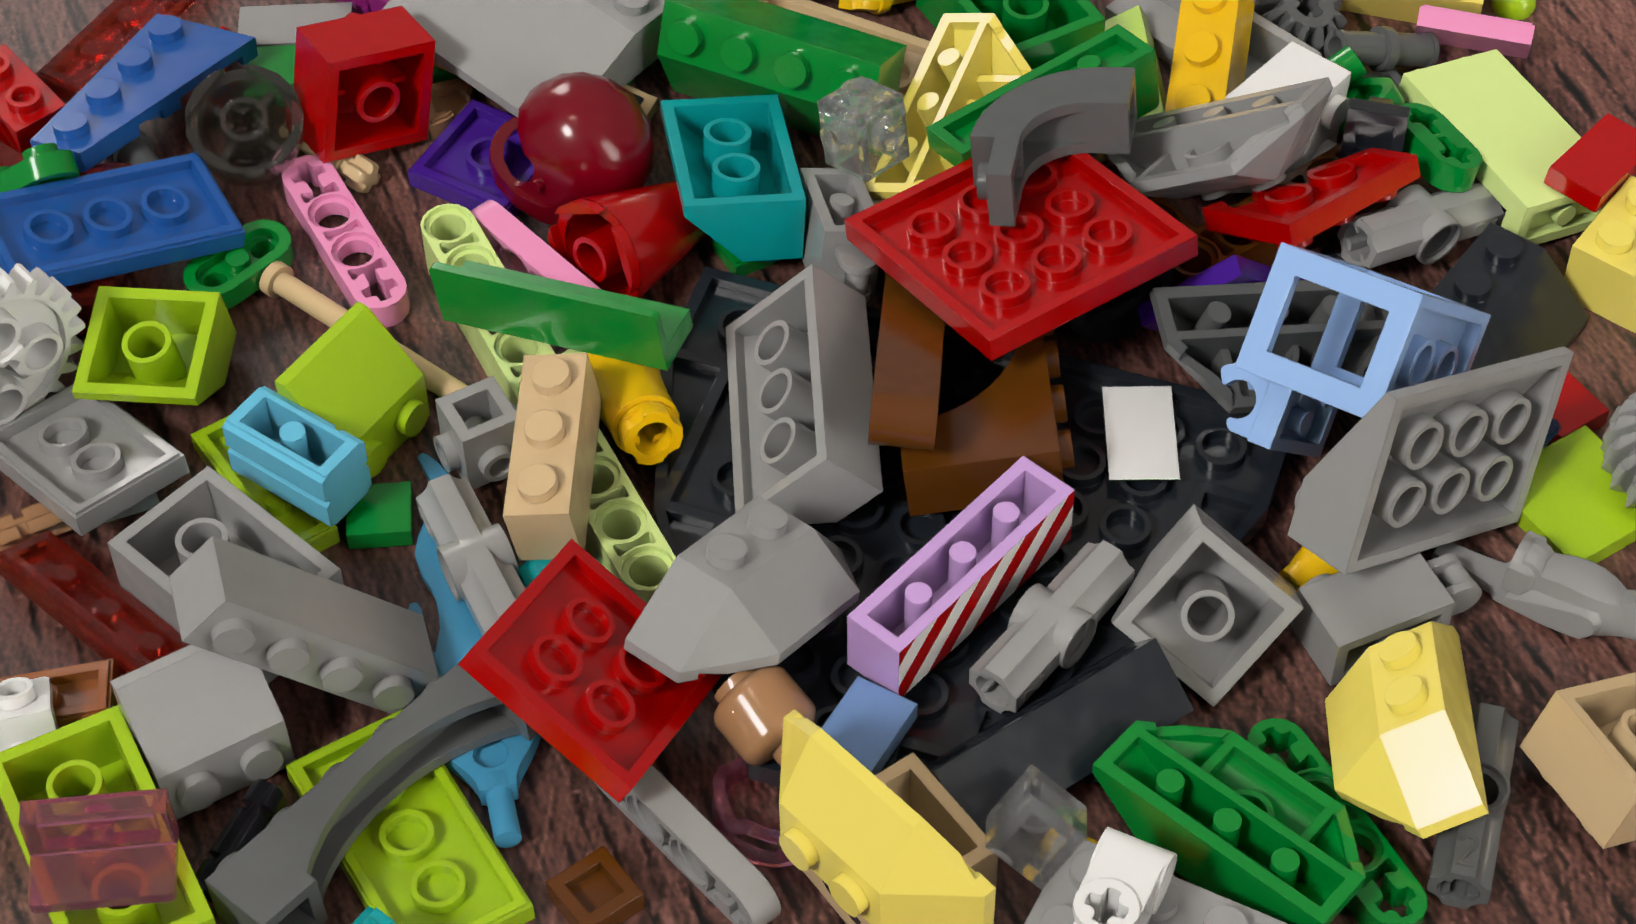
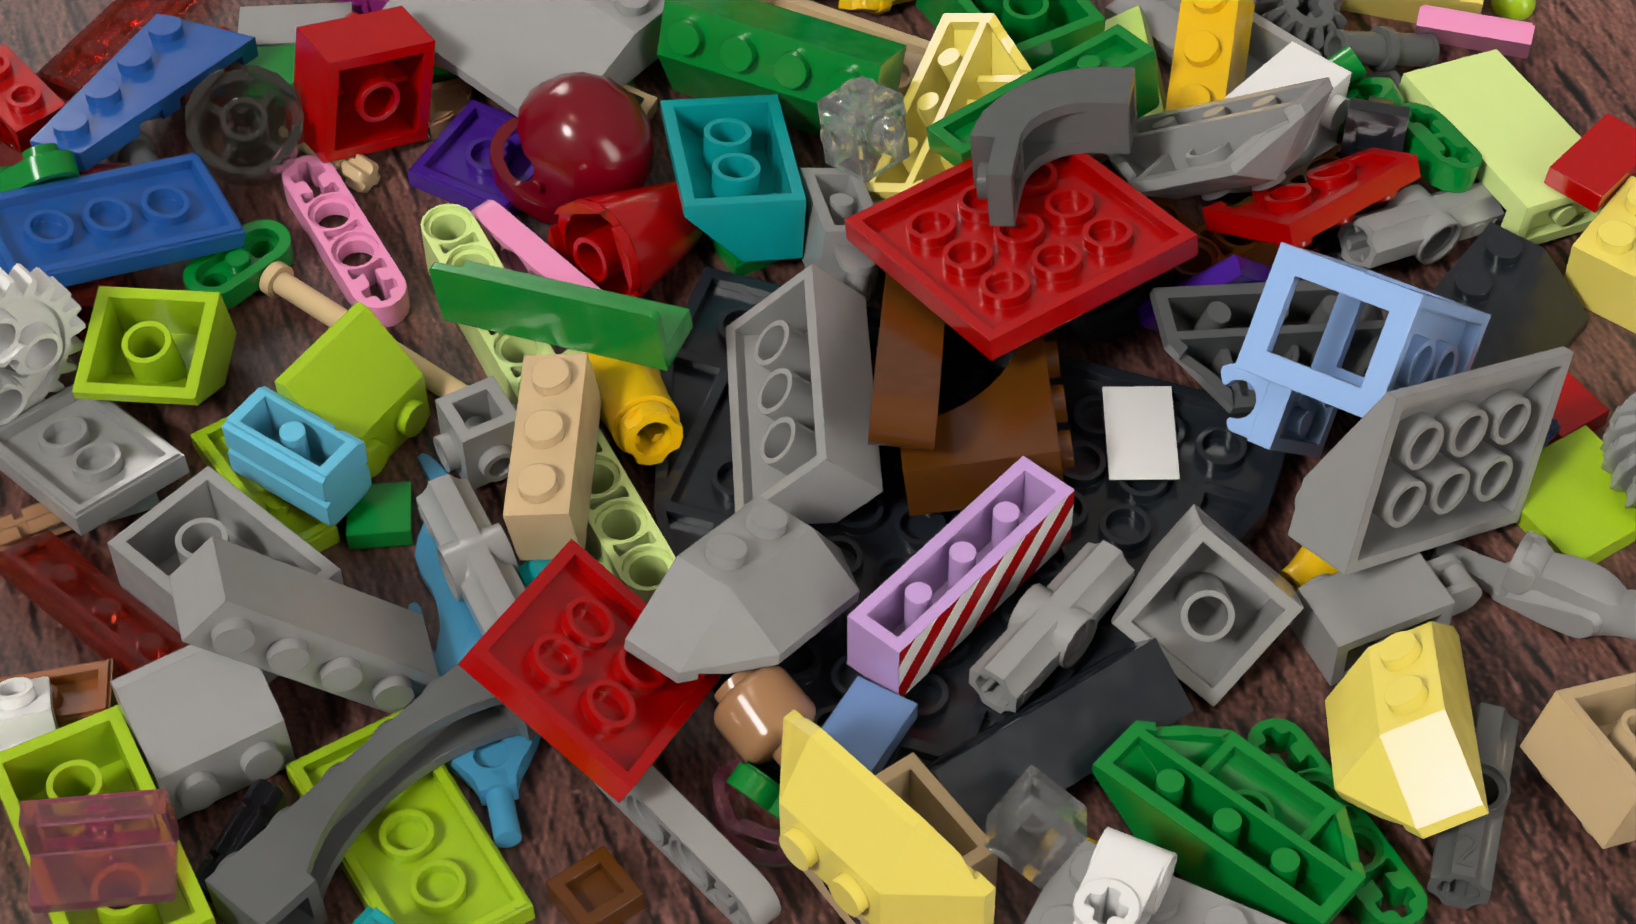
none -> green tile [726,761,780,821]

